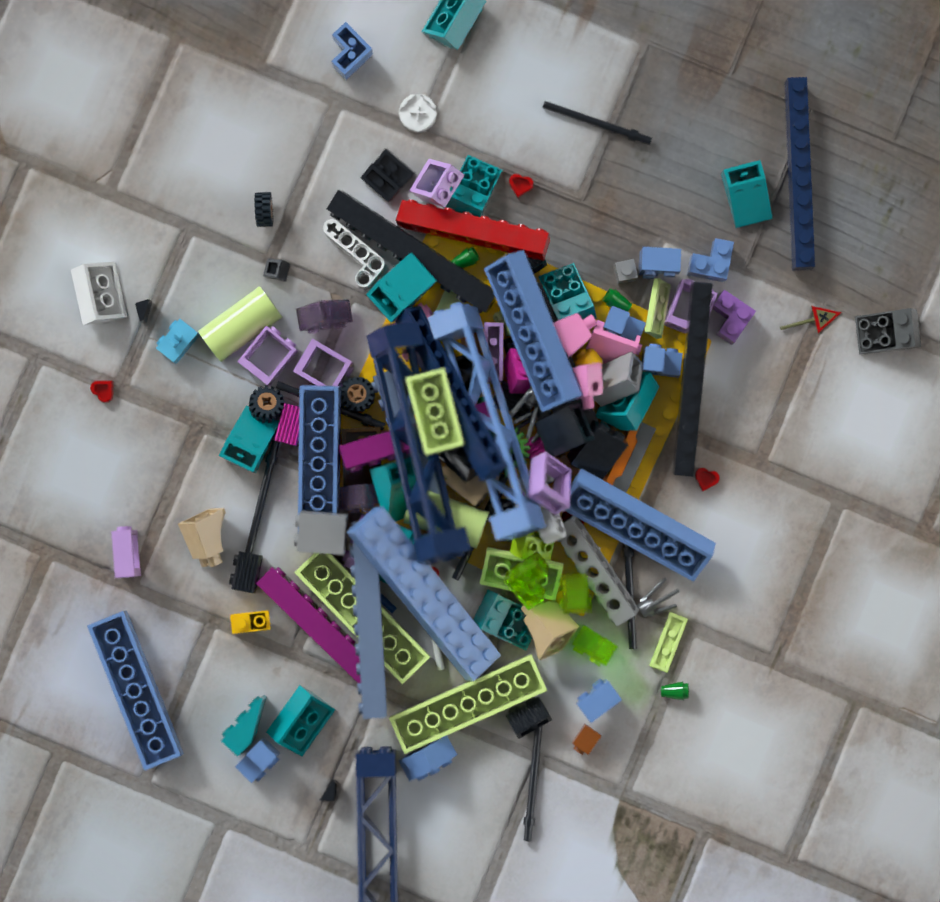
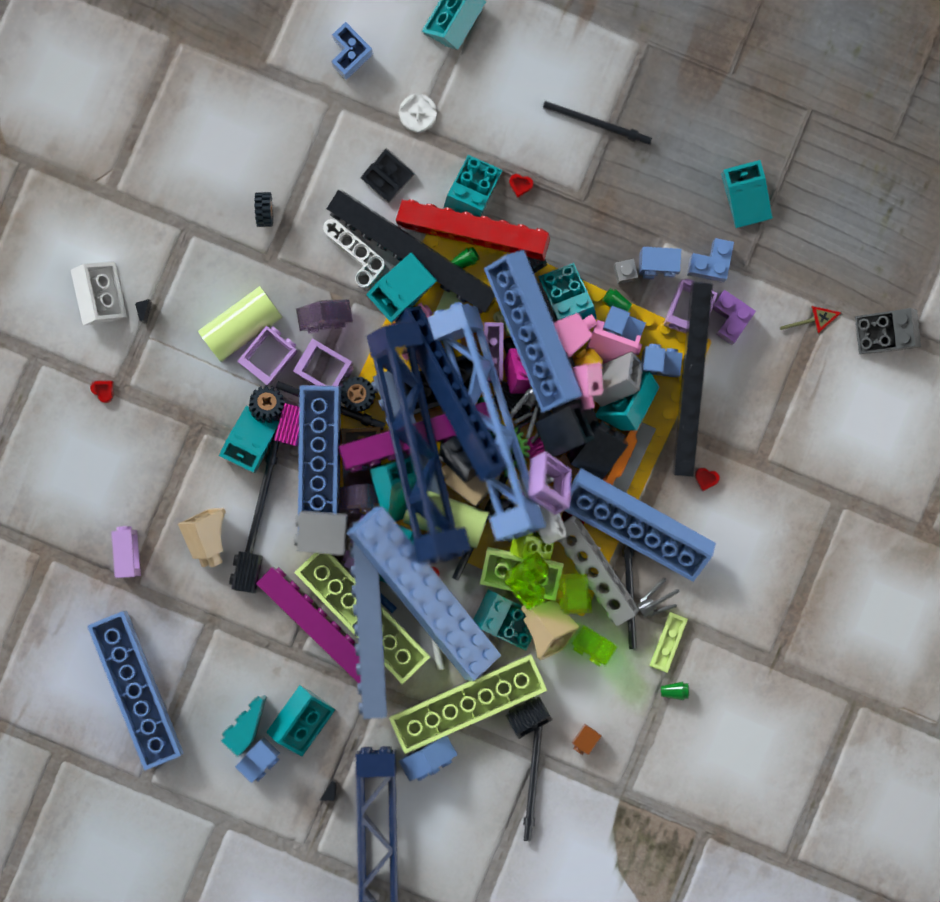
medium azure brick [156,319,200,364] -> none
yellow slope [230,610,271,634] -> none
black slope [263,258,290,281] -> none
yellowish green brick [406,368,464,455] -> none
lavender window [409,159,464,208] -> none
medium blue brick [576,678,622,723] -> none
yellowish green tile [645,278,671,339] -> none
dark blue brick [784,77,815,271] -> none

